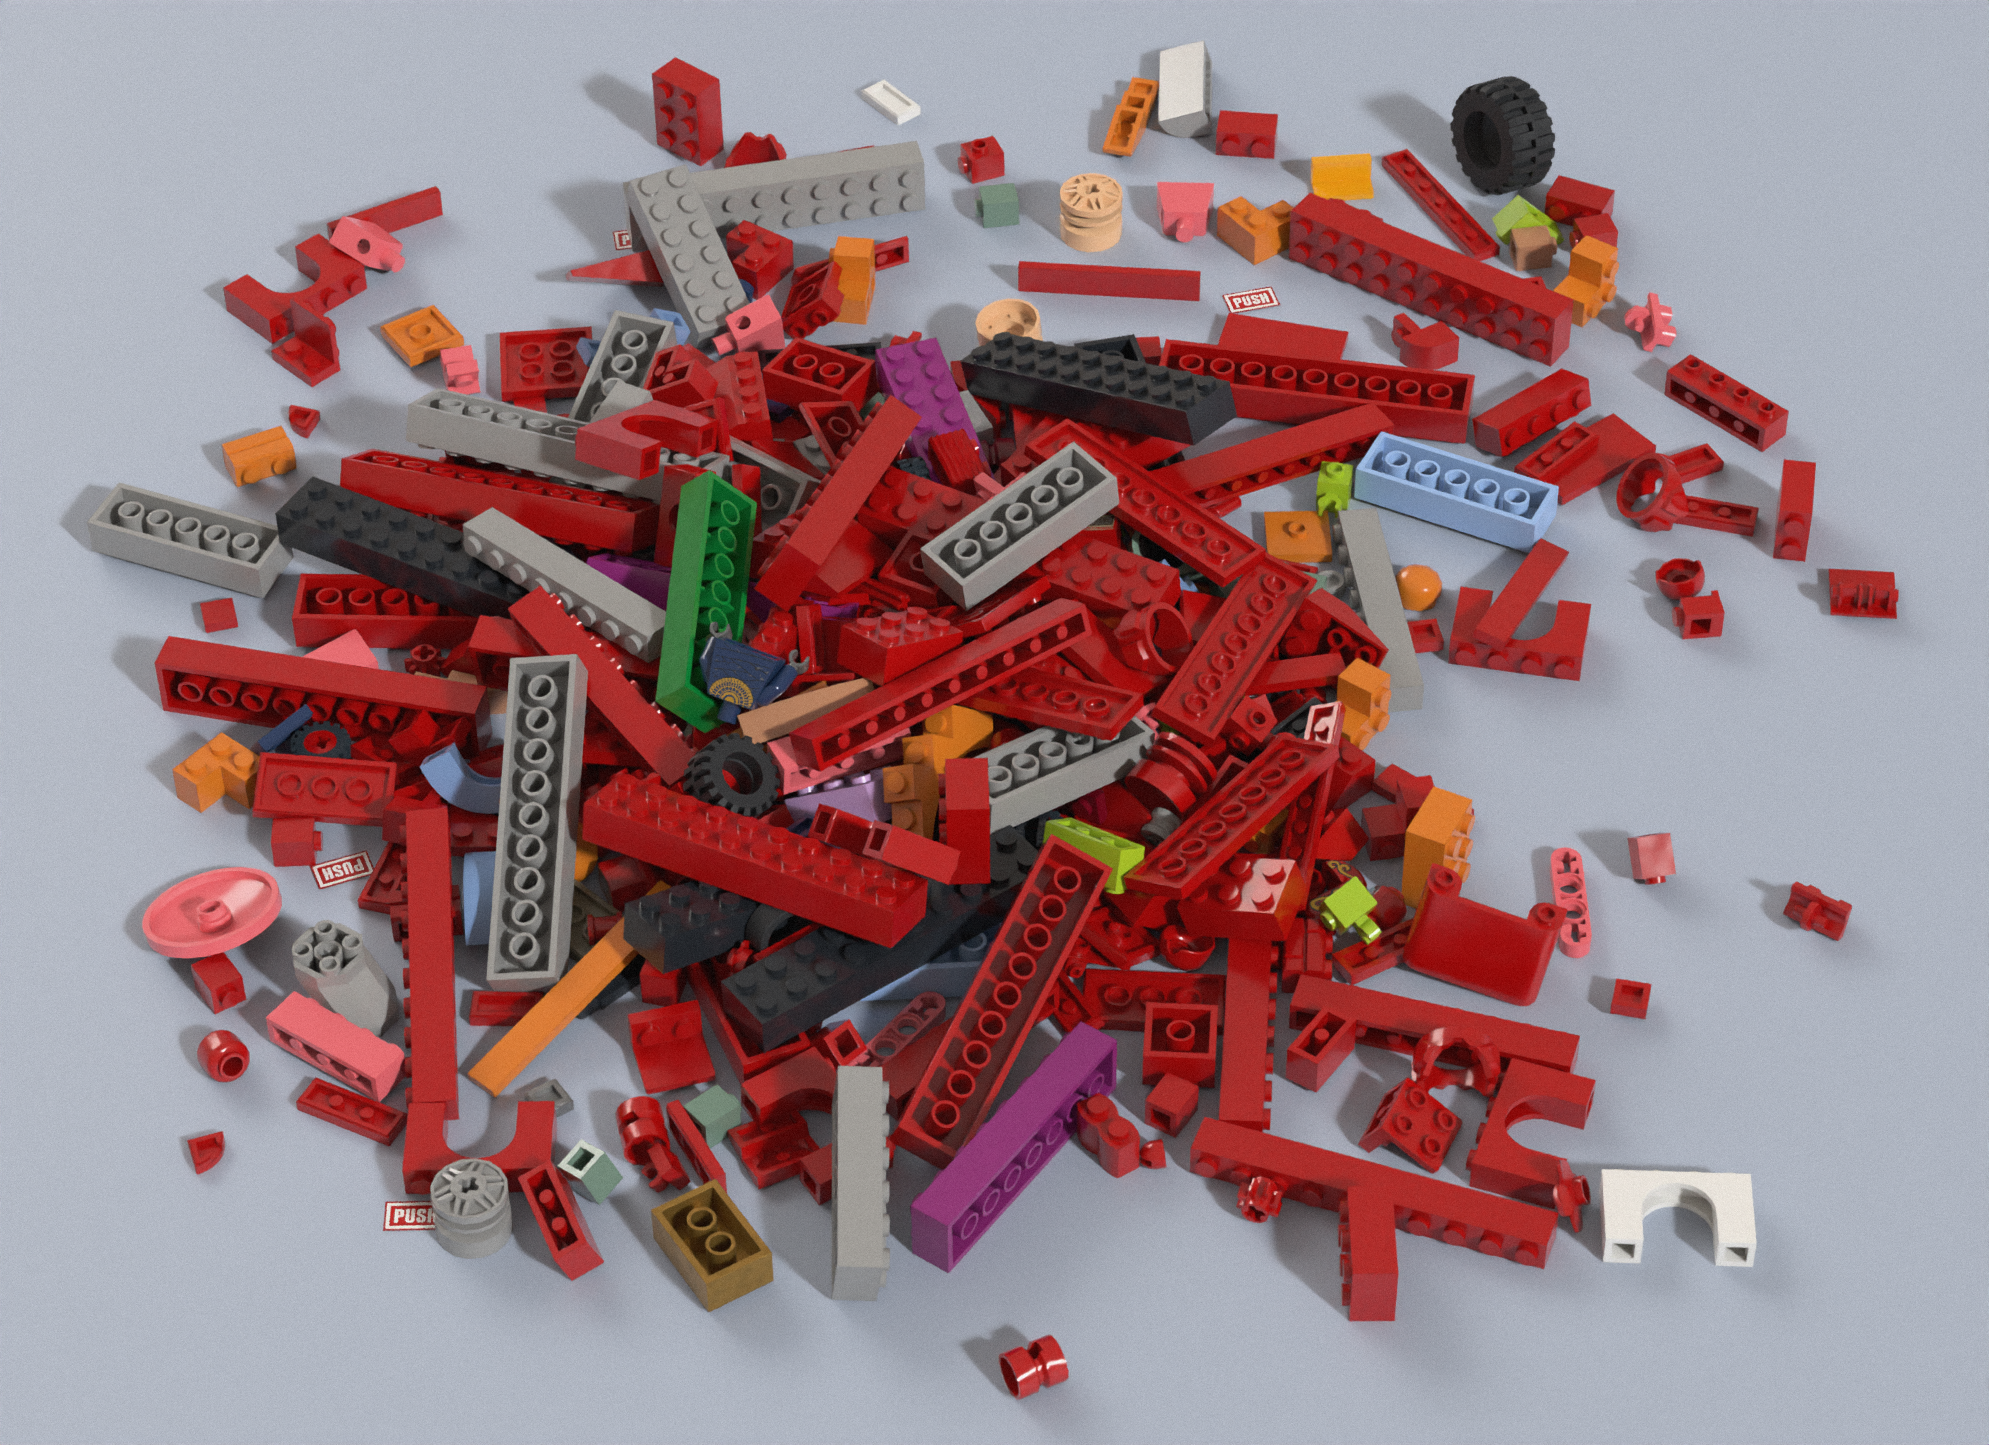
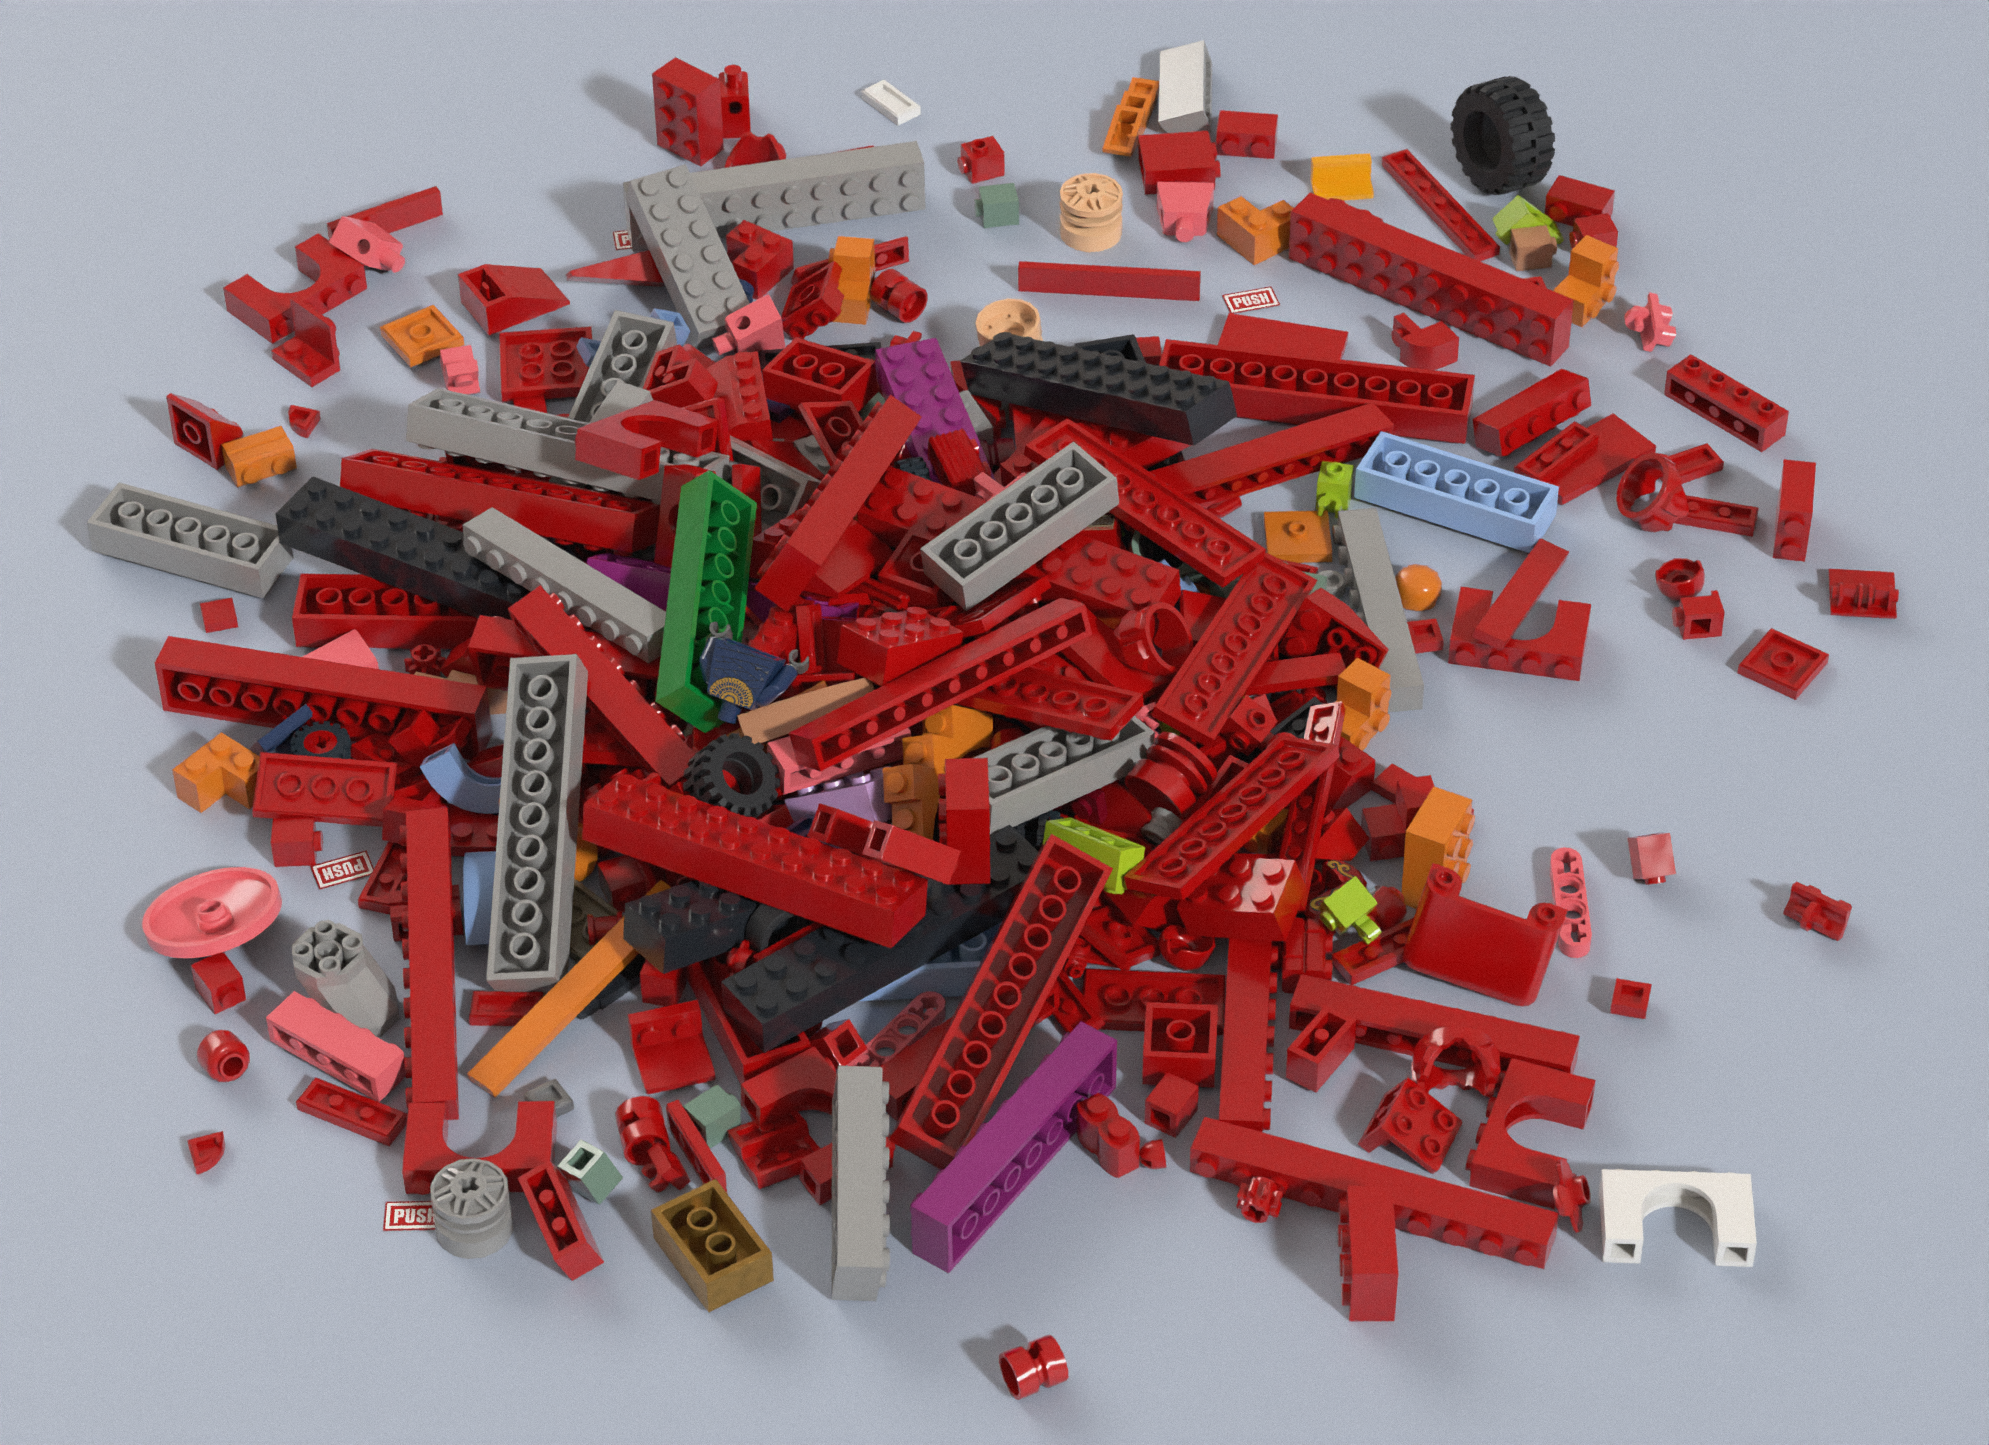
none -> red slope [166,393,243,470]
none -> red slope [458,264,570,335]
none -> red torso [719,64,751,139]
none -> red wheel [870,268,928,323]
none -> red brick [1138,131,1221,195]
none -> red tile [1737,628,1829,700]

